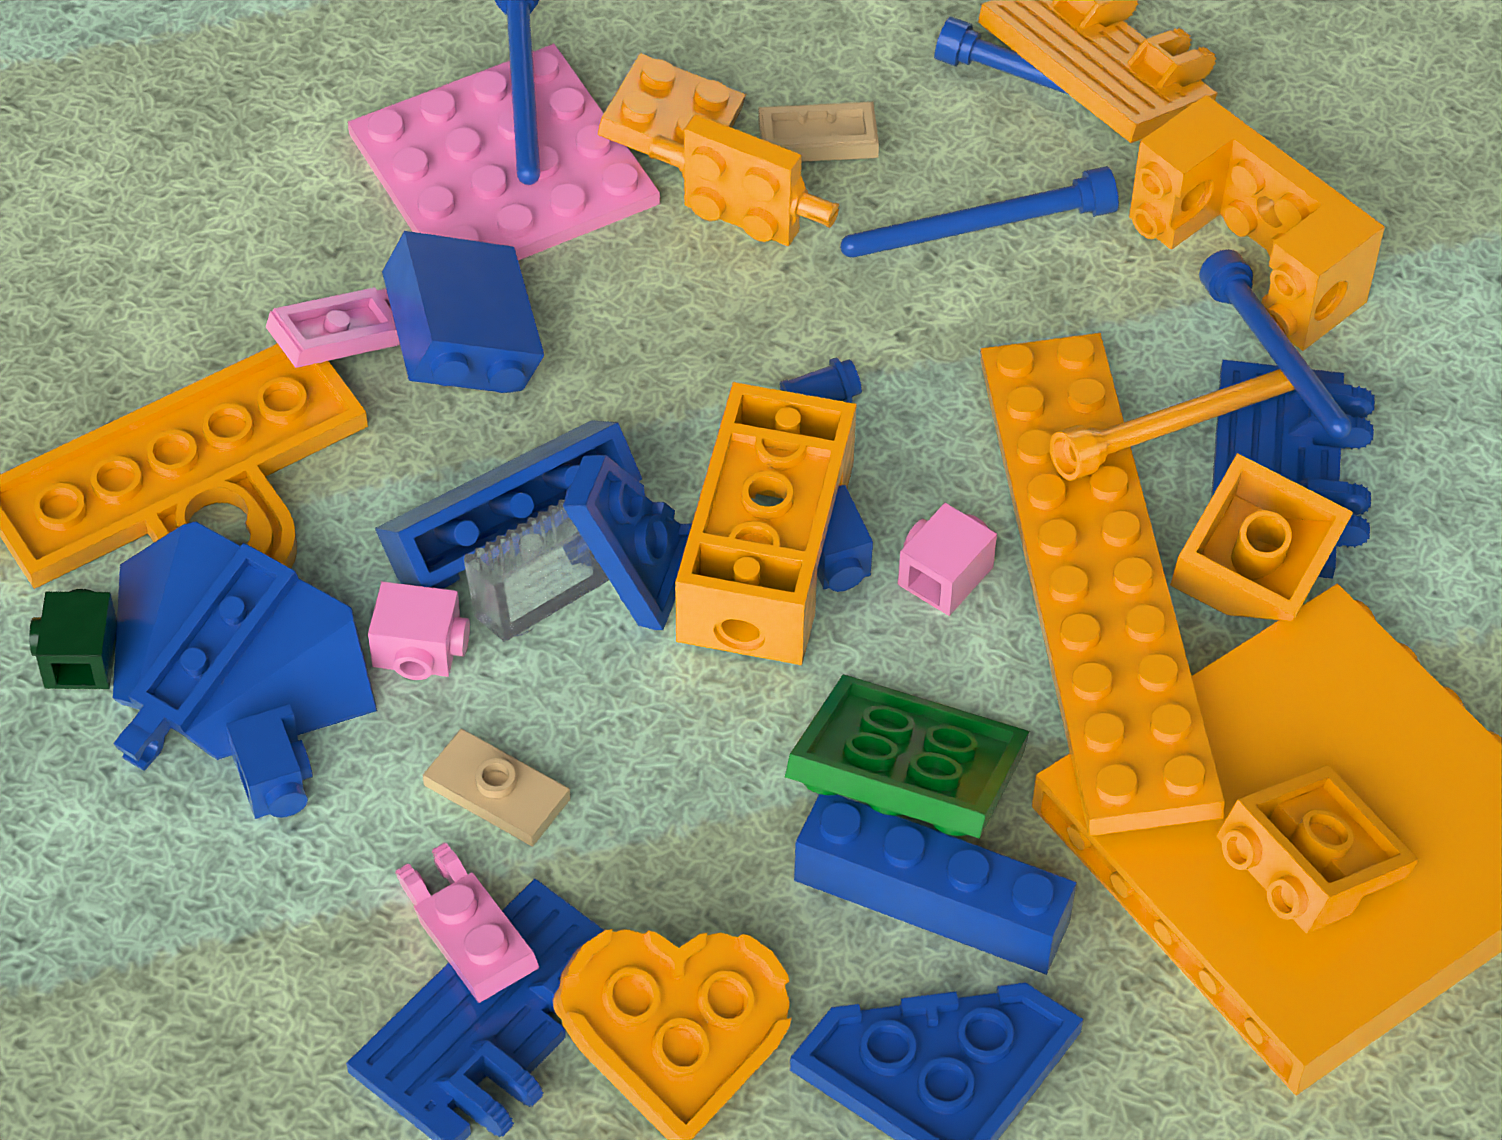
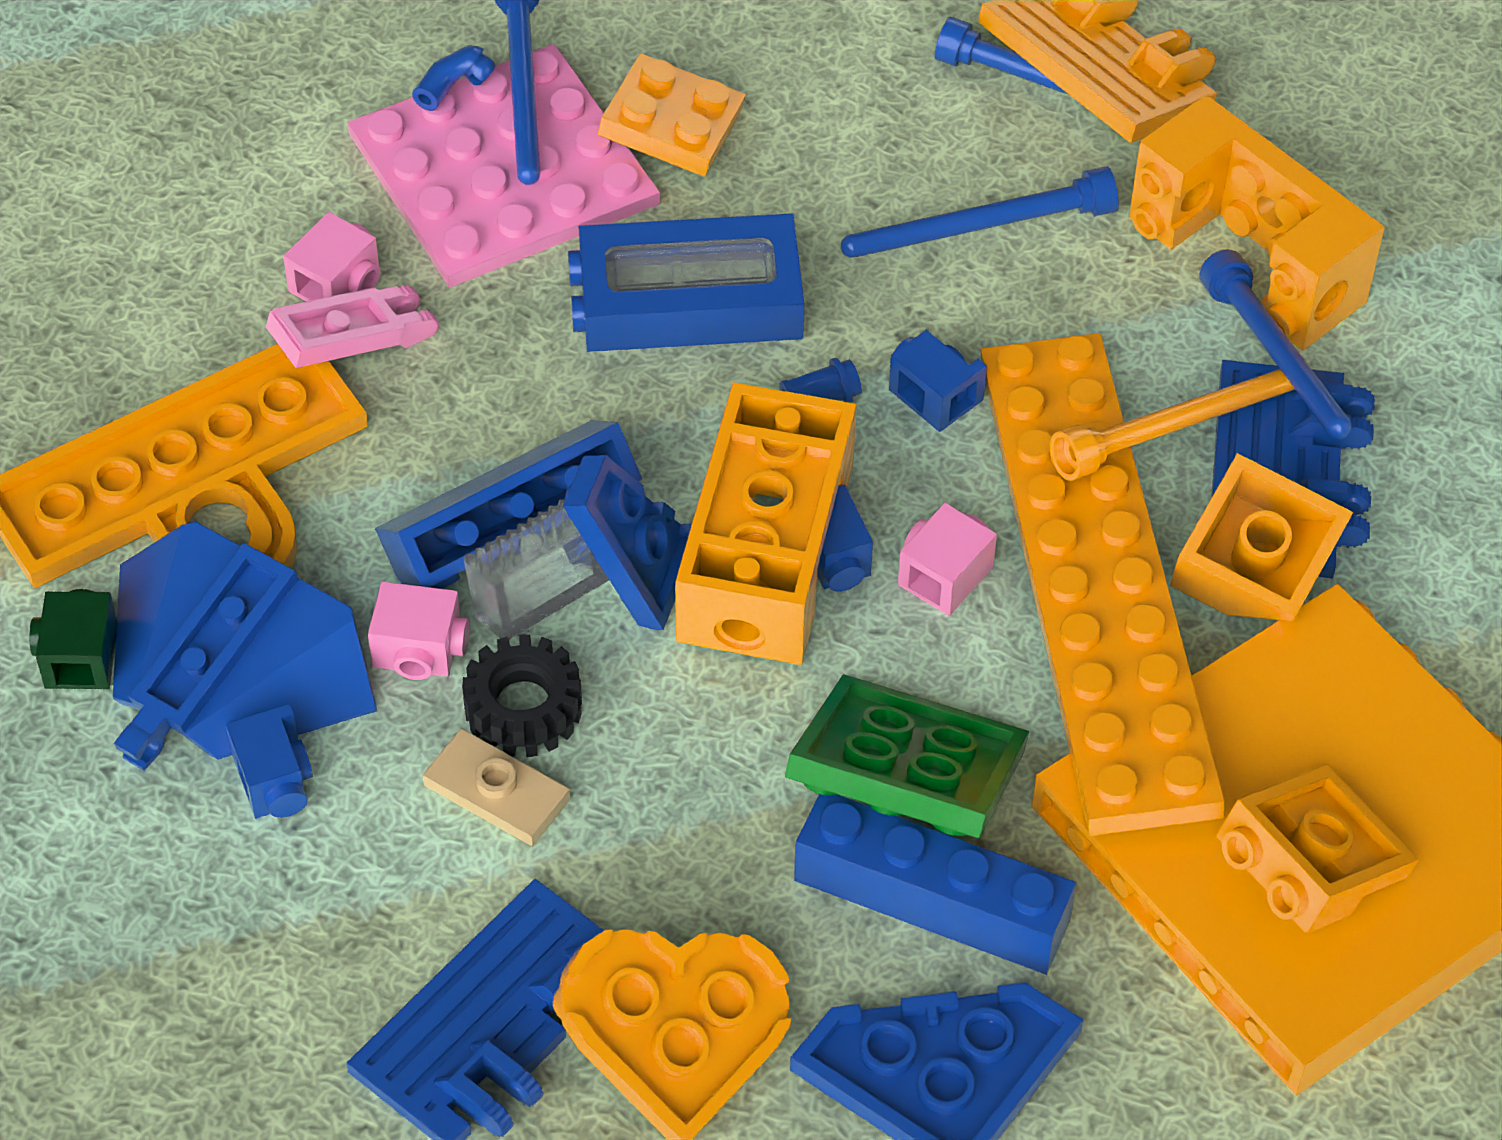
blue brick [382,231,544,393] -> none
bright pink hinge [395,842,540,1003] -> none
light orange plate [649,114,839,246] -> none
tan plate [758,102,879,162] -> none
none -> bright pink brick [283,212,380,301]
none -> blue arm [412,45,495,111]
none -> black tyre [462,634,582,757]
none -> blue piece [568,213,804,352]
none -> blue brick [889,330,987,432]

